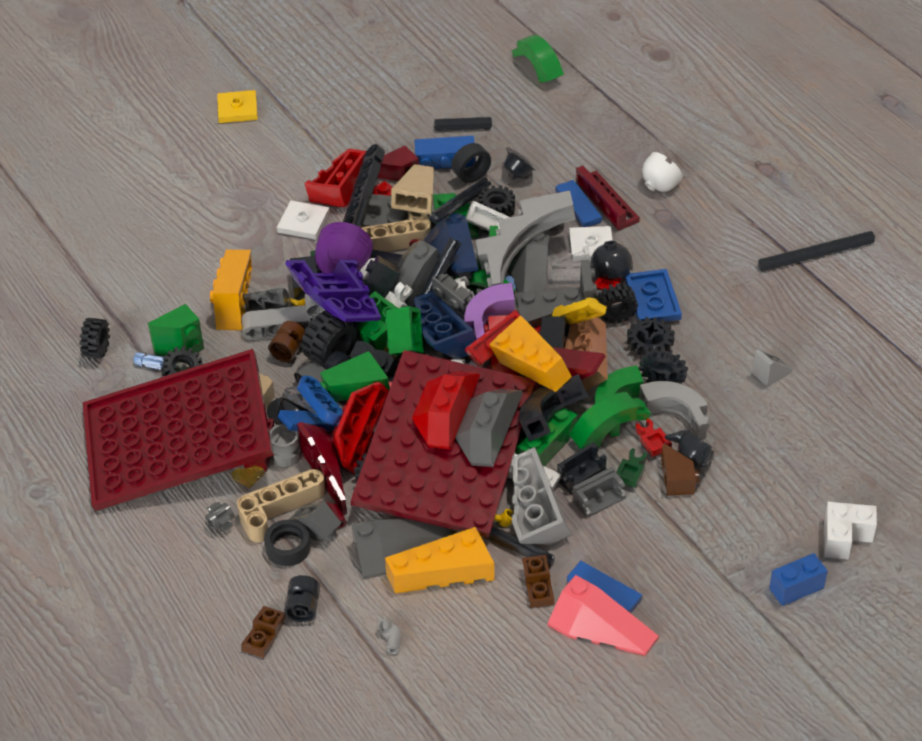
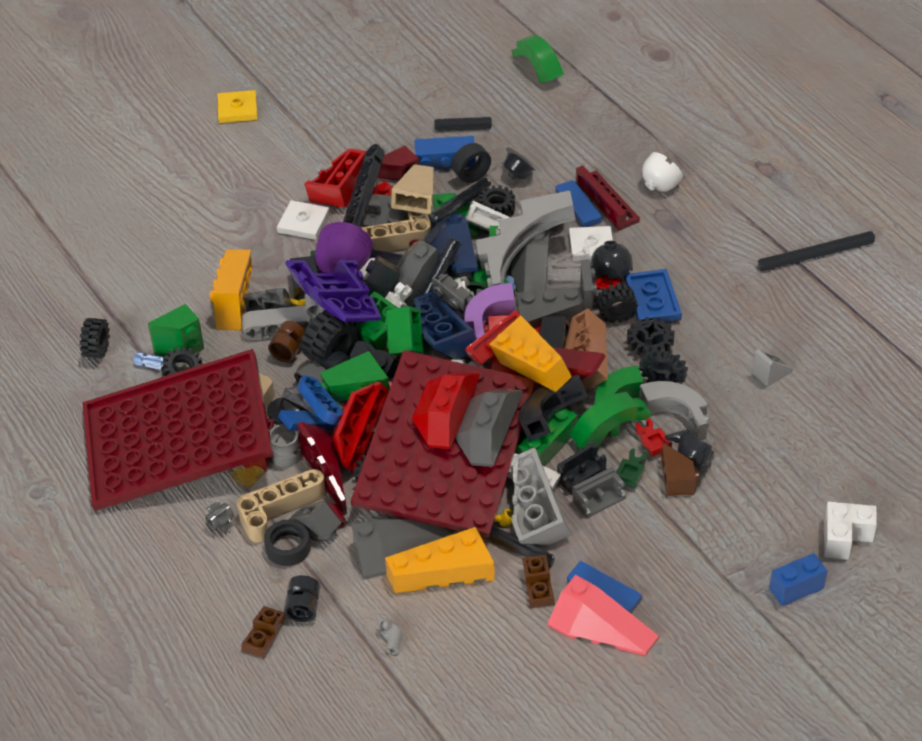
yellow hinge [552,298,606,325] -> none

